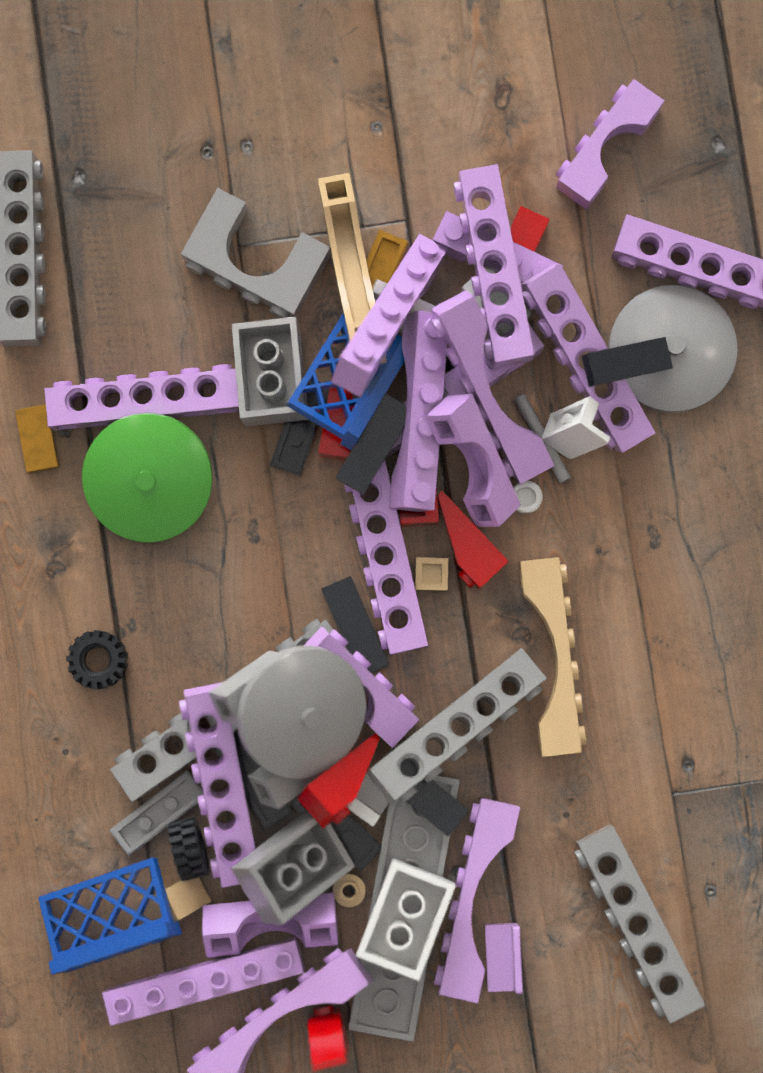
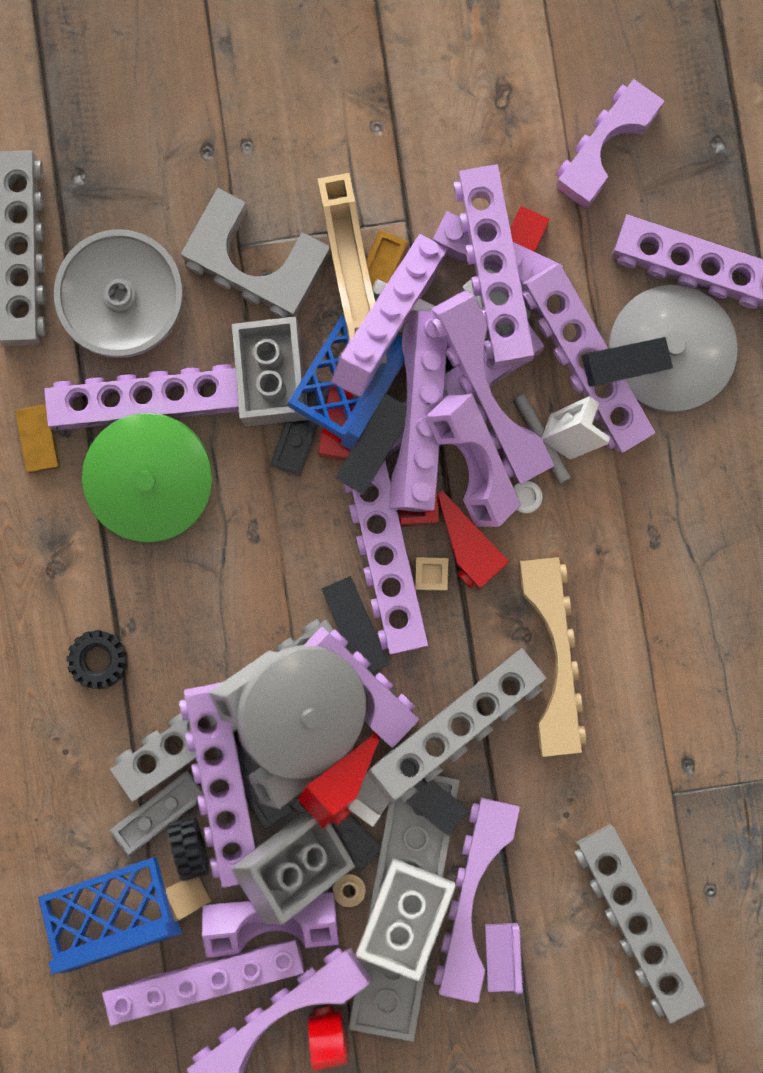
none -> light grey dish [54,229,184,358]

